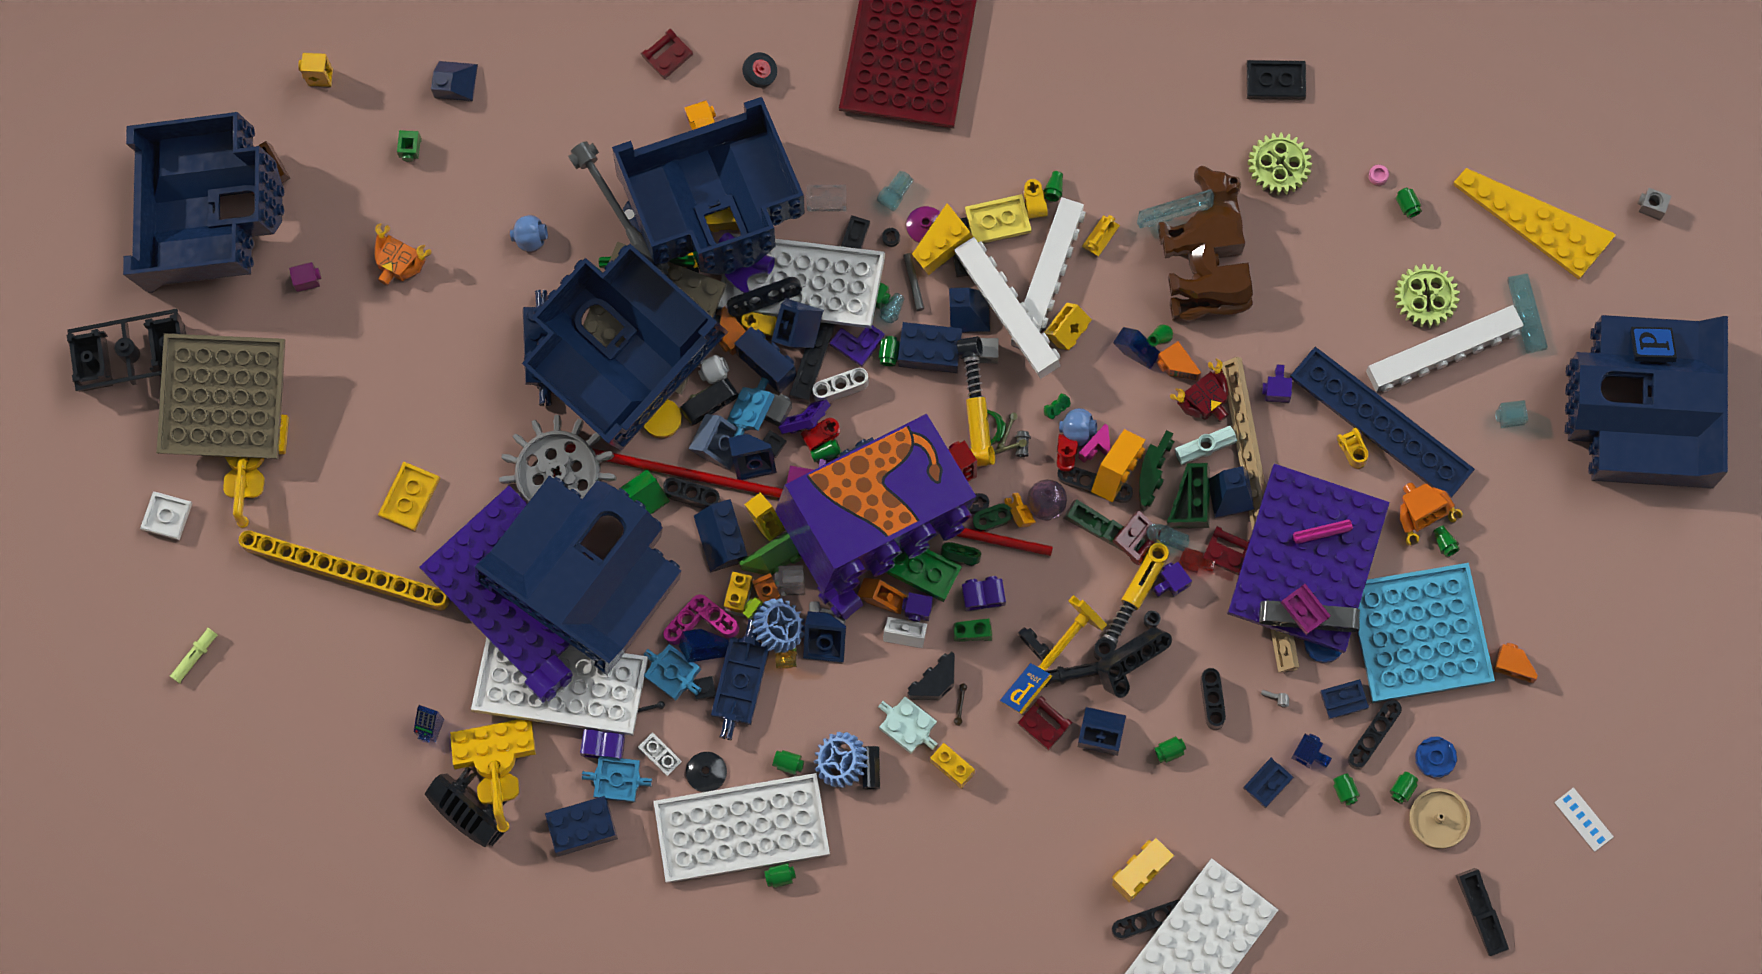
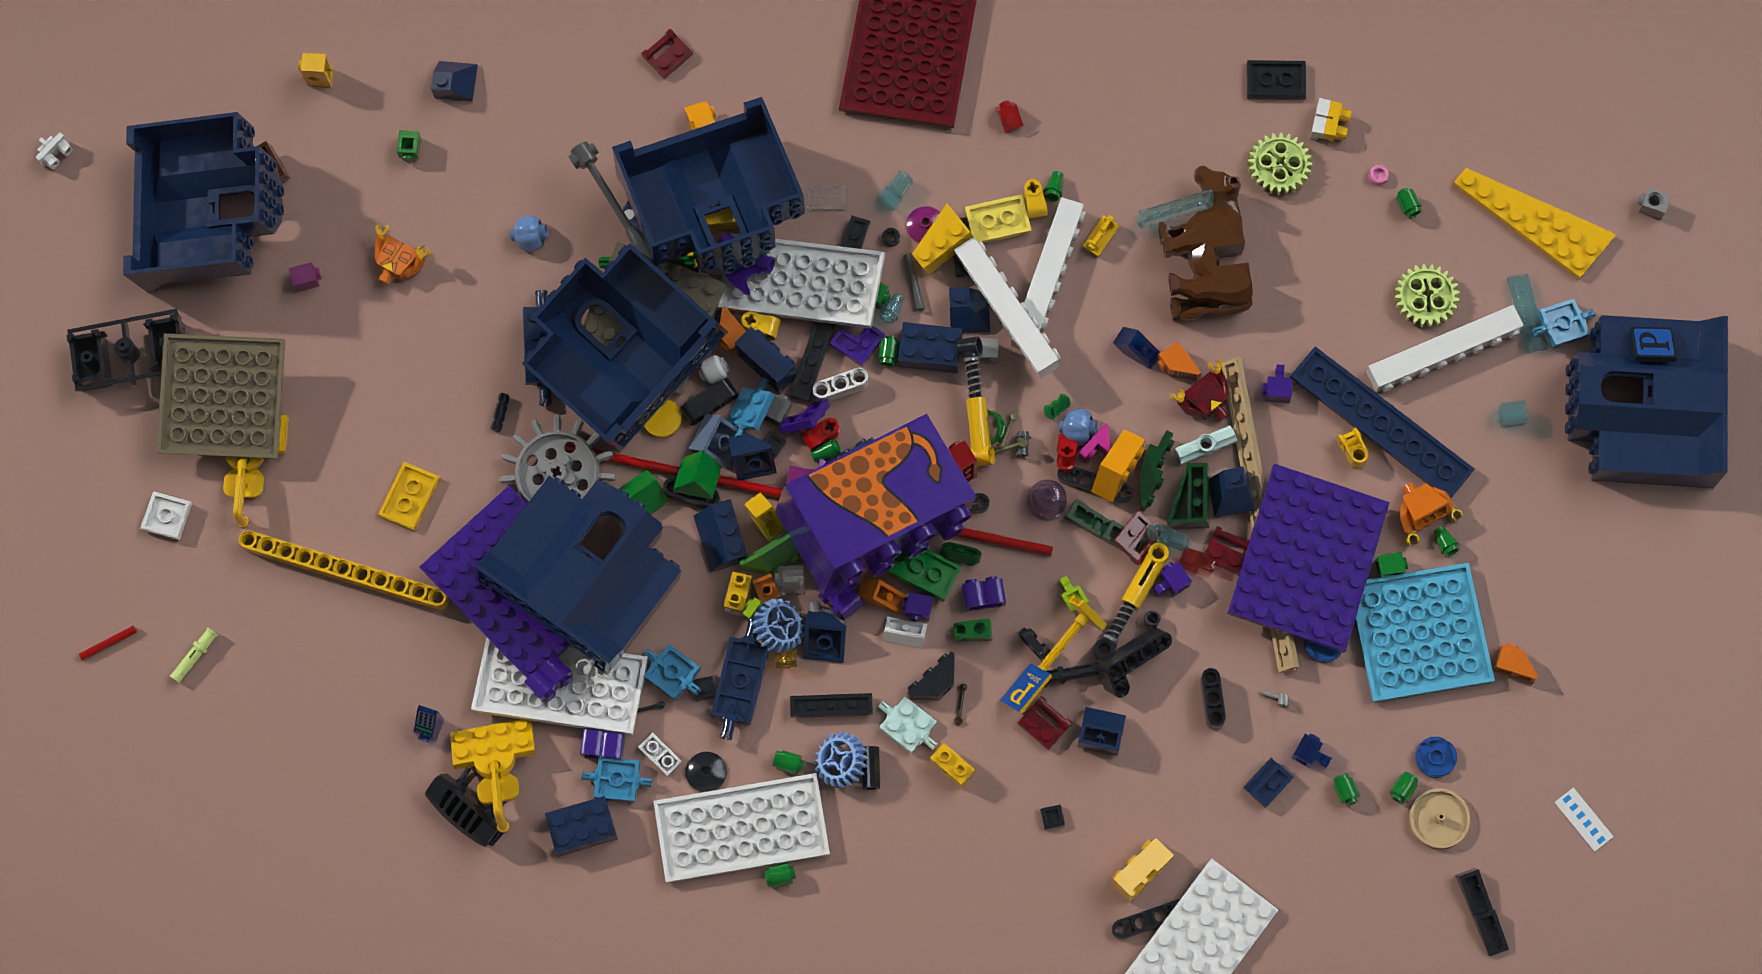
dark pink beam [663,594,740,645] -> none
clear blue slope [679,629,729,663] -> none
black beam [726,277,802,317] -> none
black wheel [742,52,777,88] -> none
dark blue slope [772,298,824,348] -> none
dark green plate [973,503,1012,532] -> none
light orange plate [1004,493,1036,528] -> none
yellow brick [1044,303,1092,350] -> none
green cone [1148,324,1173,346] -> none
green brick [1154,736,1186,763] -> none
dark grey beam [1259,601,1360,632] -> none
magenta plate [1281,584,1331,635] -> none
dark pink axle [1293,519,1353,544] -> none
dark blue plate [1320,679,1369,720] -> none
black beam [1348,700,1402,769] -> none
none -> white hips [36,132,73,170]
none -> red bar [79,625,137,661]
none -> black axle [490,393,510,432]
none -> green slope [673,450,722,500]
none -> black plate [790,693,873,718]
none -> red bracket [995,100,1024,132]
none -> black tile [1040,804,1065,830]
none -> lime plate [1059,576,1089,613]
none -> yellow hips [1310,98,1352,143]
none -> green brick [1375,552,1408,578]
none -> dark azure plate [1532,299,1595,348]

